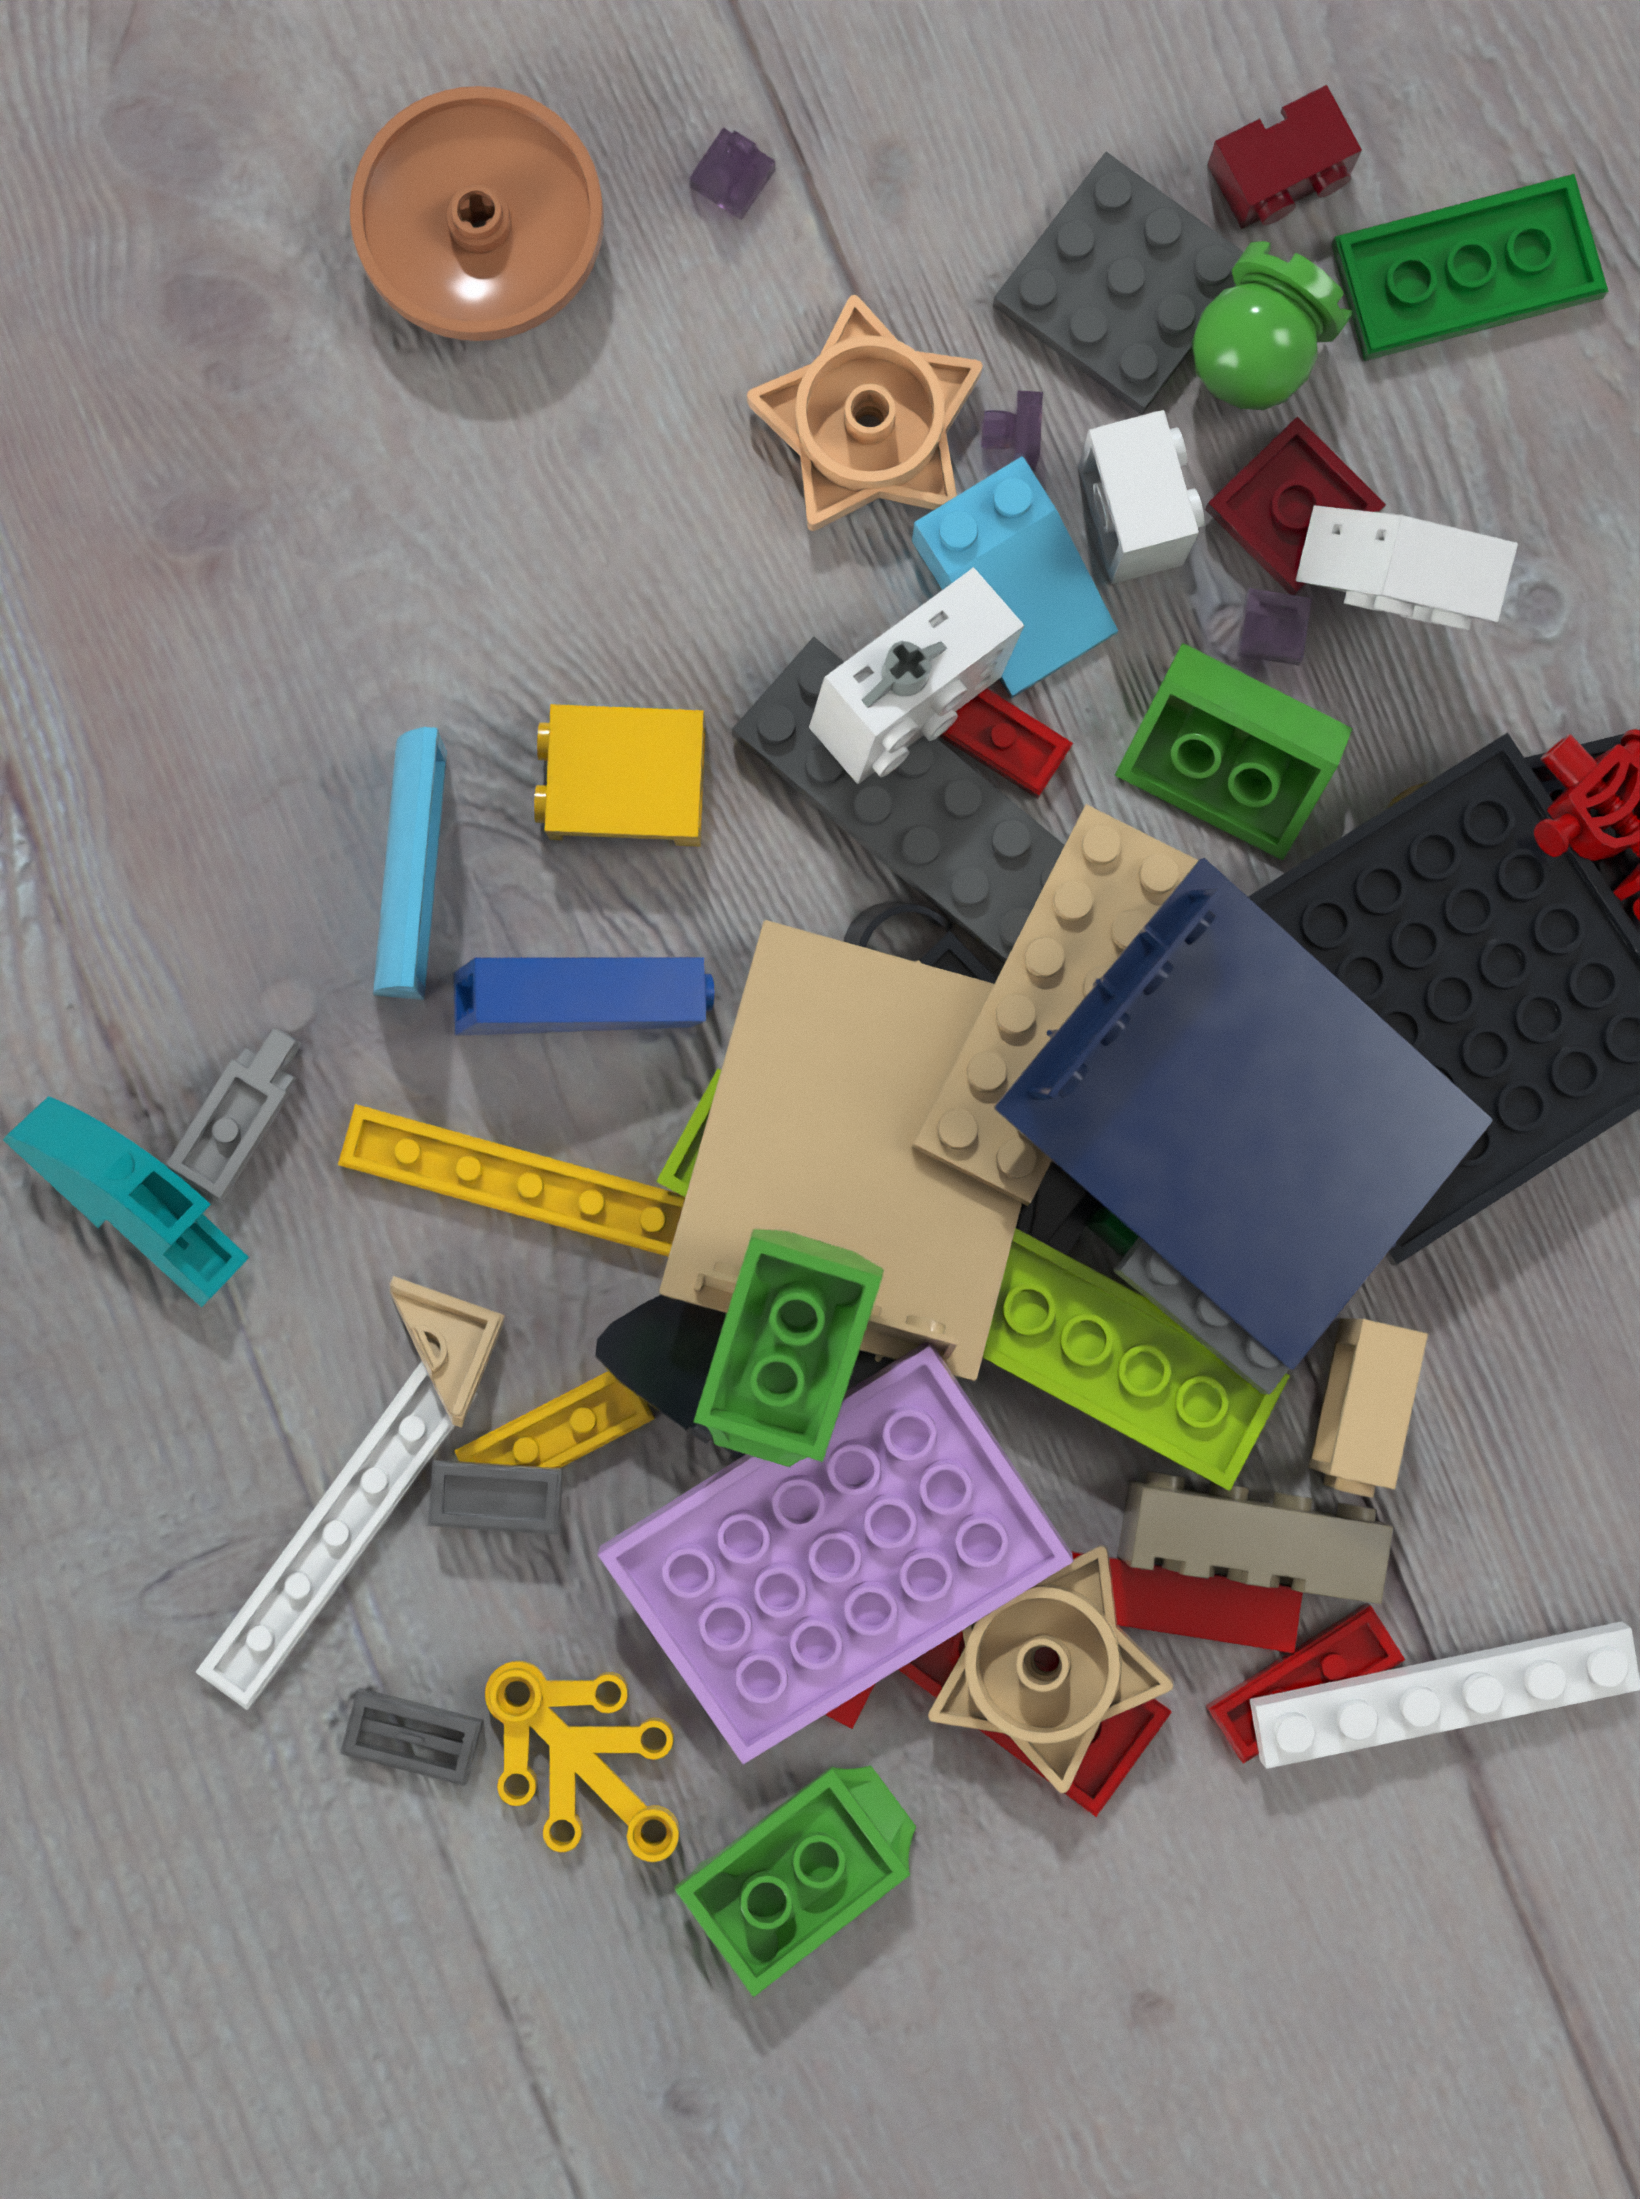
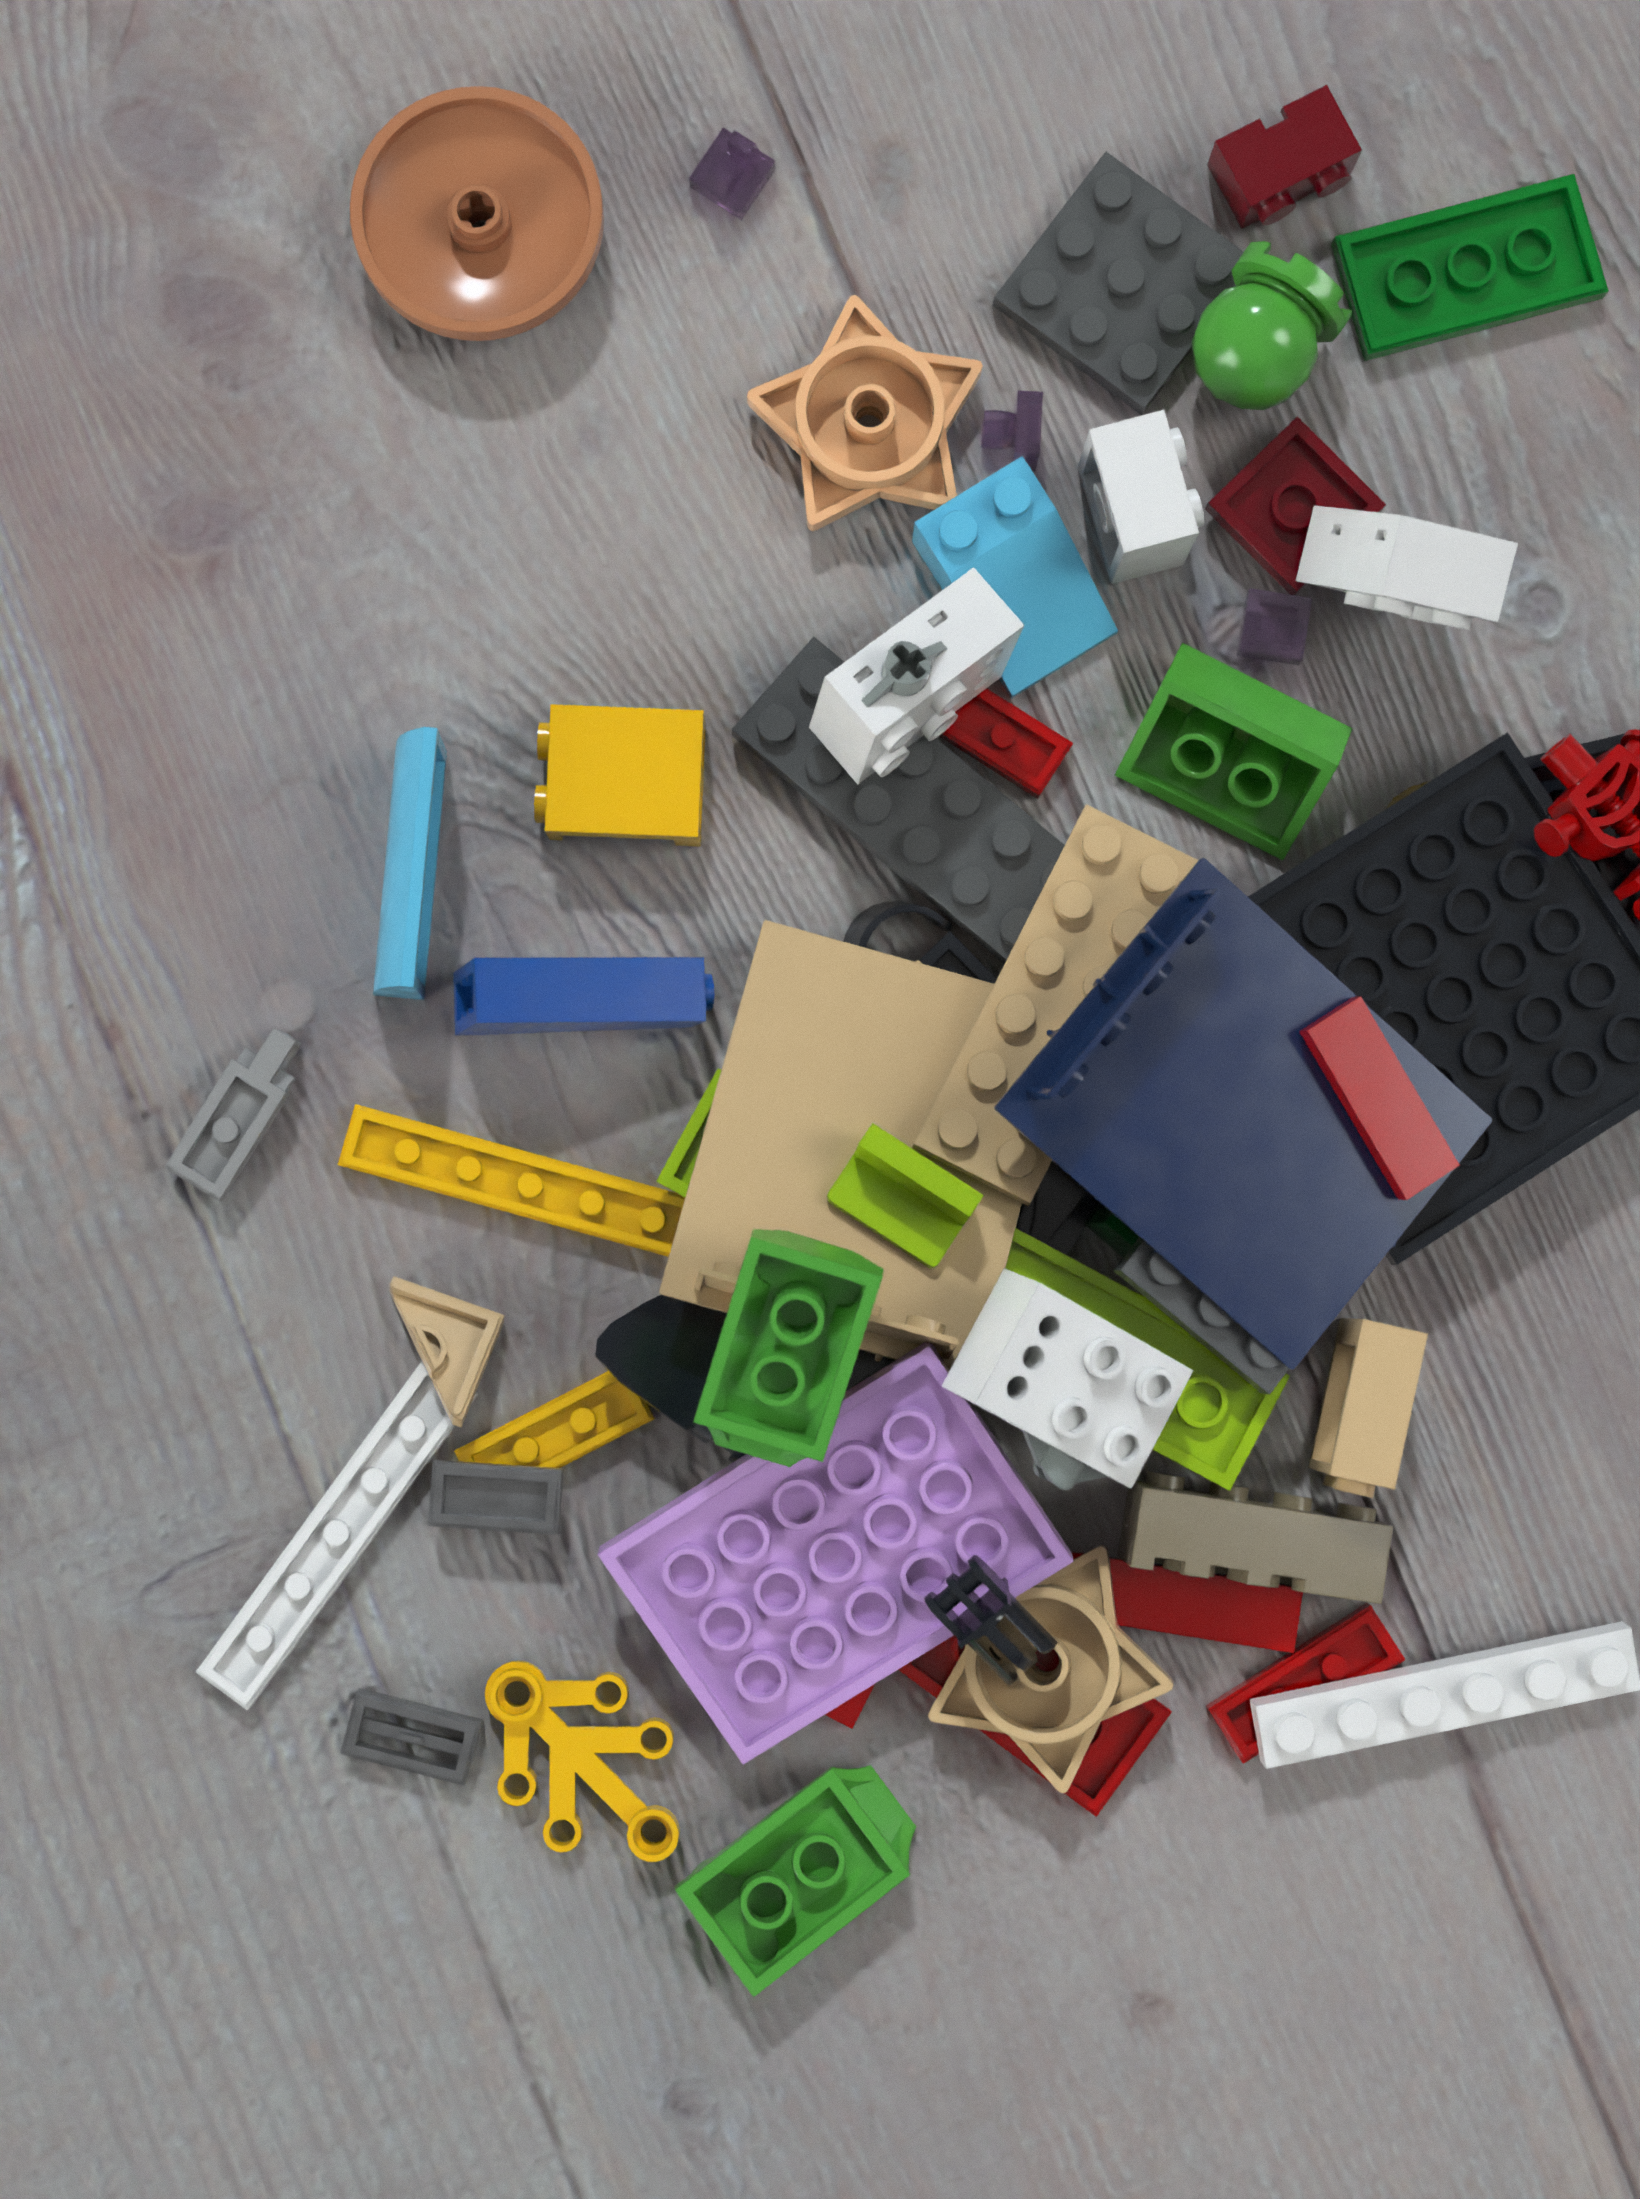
teal slope [3,1096,250,1308] -> none
none -> lime panel [826,1123,984,1269]
none -> black arm [924,1555,1057,1686]
none -> white piece [941,1268,1194,1490]
none -> tile [1299,996,1460,1200]

